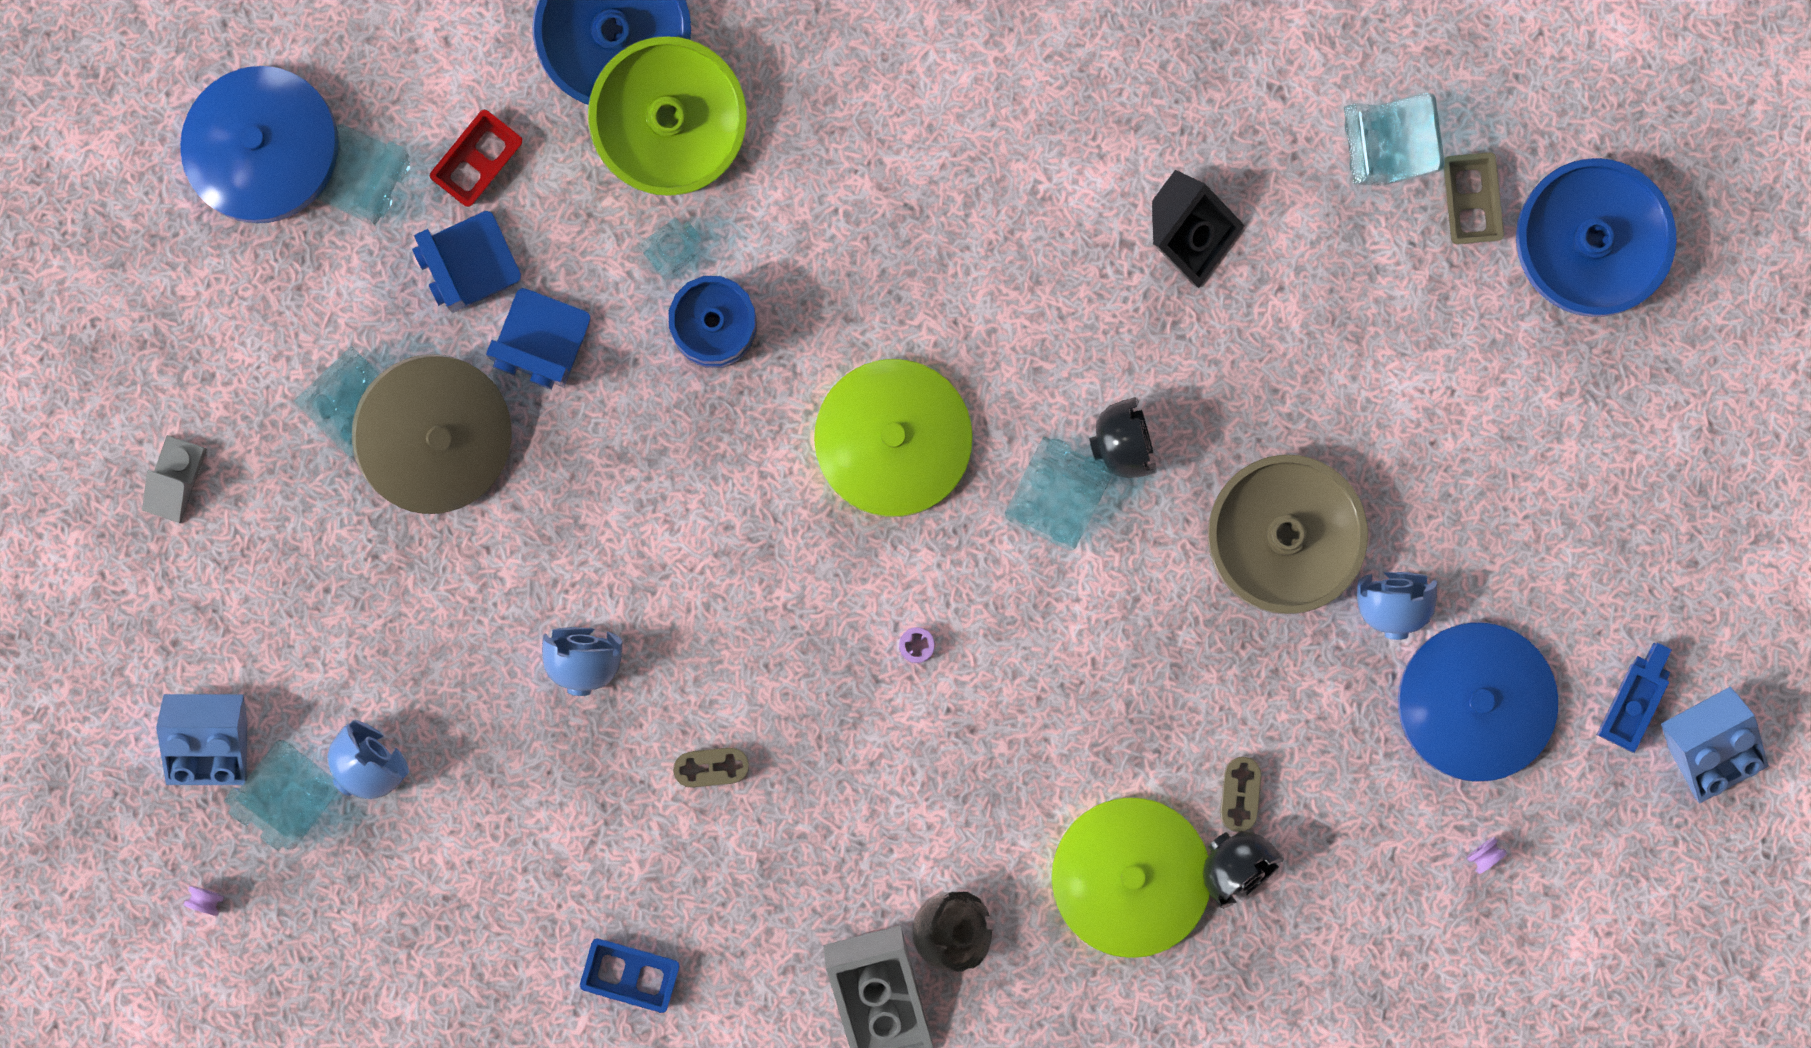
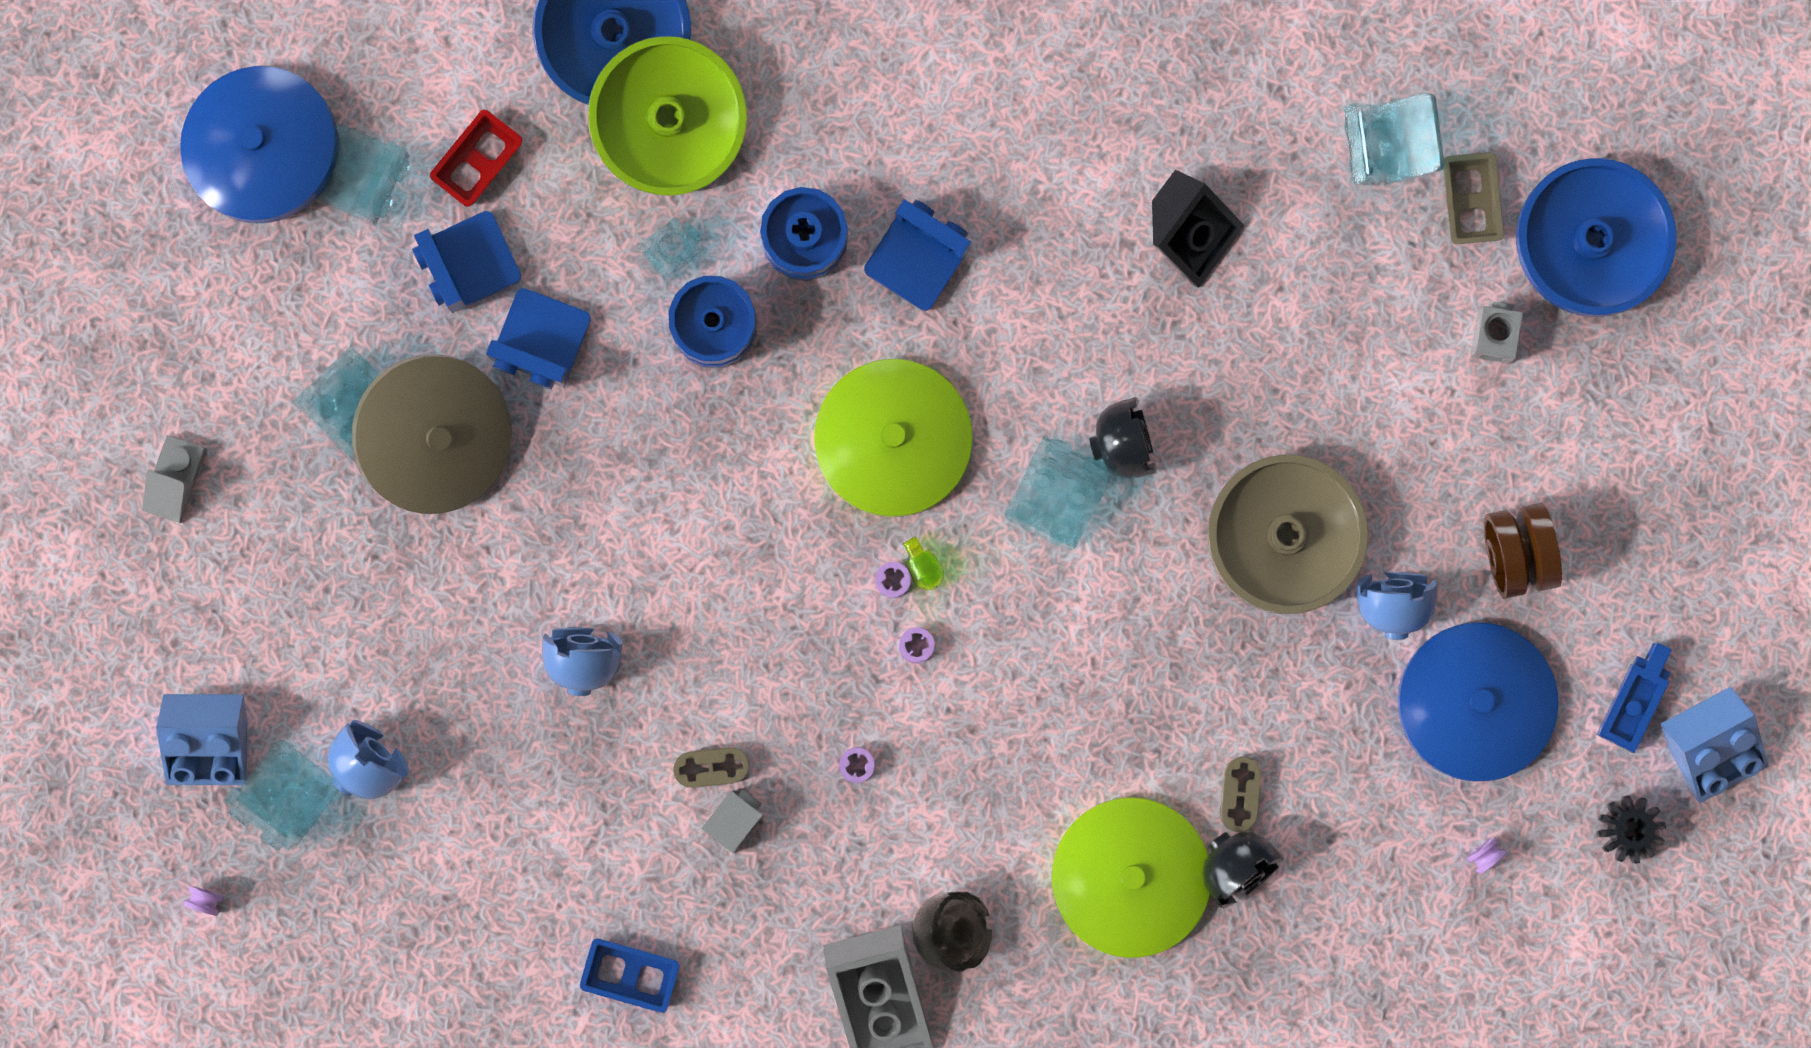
none -> light grey brick [701,790,764,853]
none -> blue wheel [760,187,848,281]
none -> lavender bush [839,747,875,783]
none -> blue bracket [864,199,971,311]
none -> lavender bush [876,562,911,598]
none -> clear neon green cylinder [903,536,944,591]
none -> light grey brick [1470,302,1523,364]
none -> reddish brown wheel [1484,503,1562,599]
none -> black gear [1596,796,1666,864]

